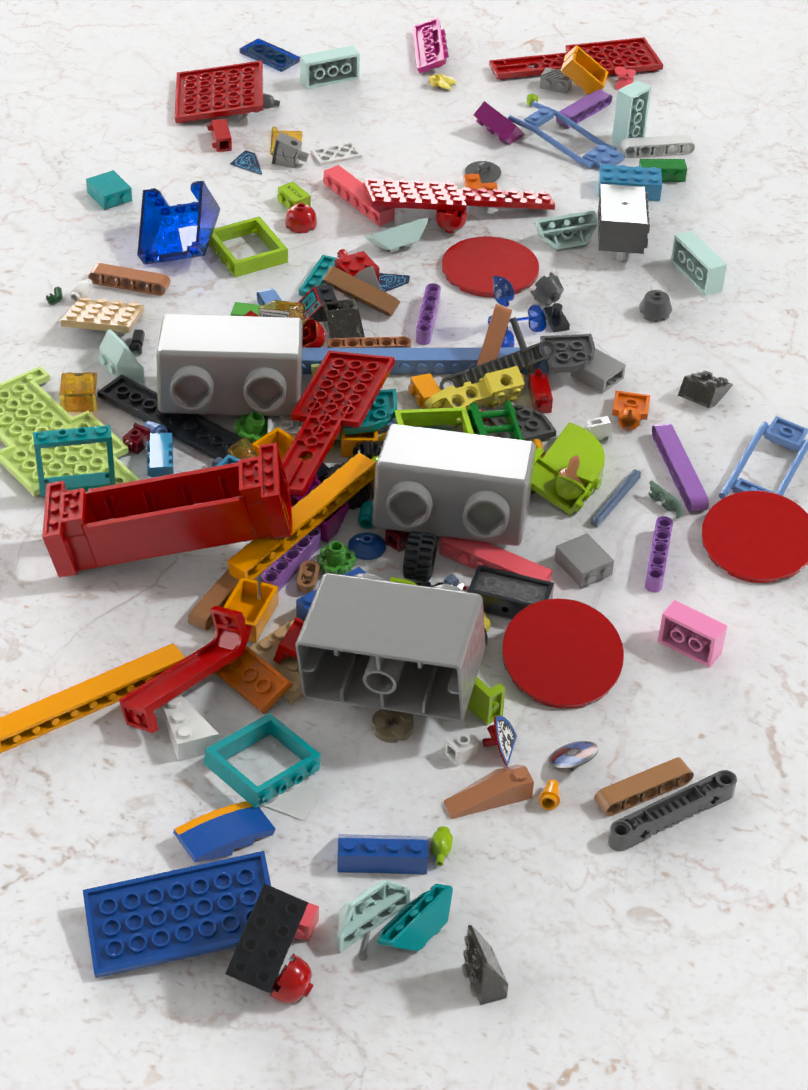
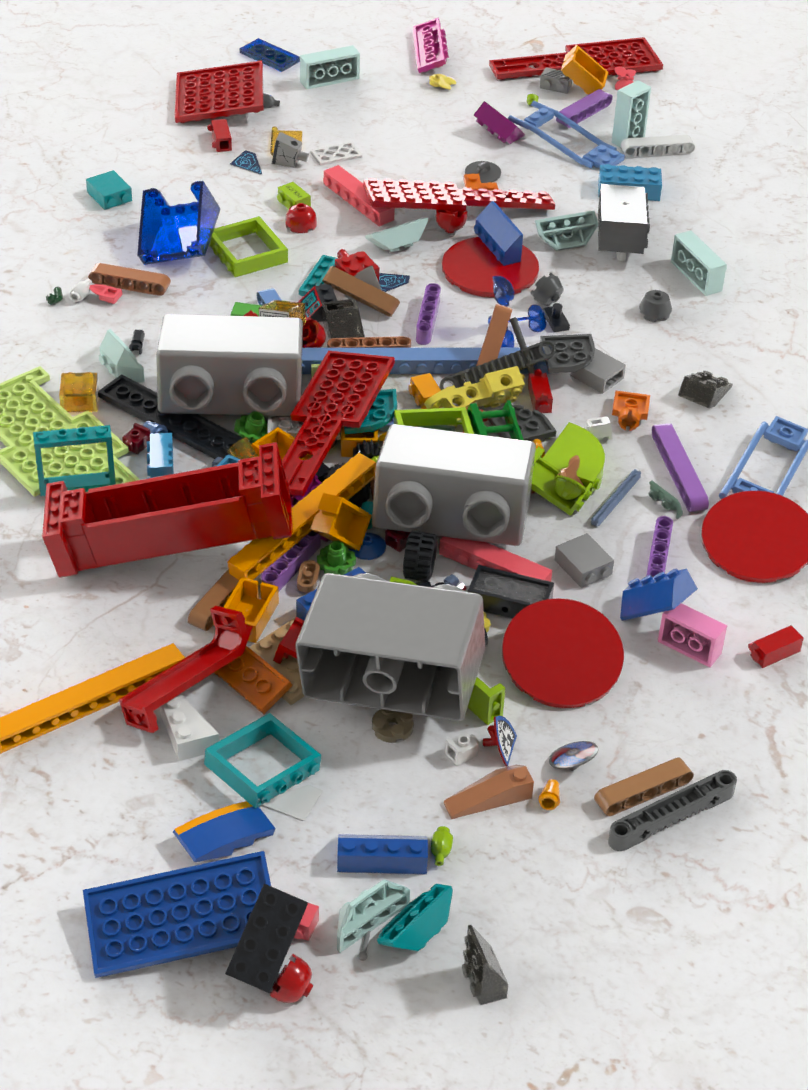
tan plate [61,297,144,333] -> none
green brick [639,159,687,182] -> none
none -> coral plate [89,284,122,304]
none -> light orange piece [311,493,372,551]
none -> slope [474,201,523,266]
none -> blue slope [620,568,698,621]
none -> red brick [748,625,804,668]

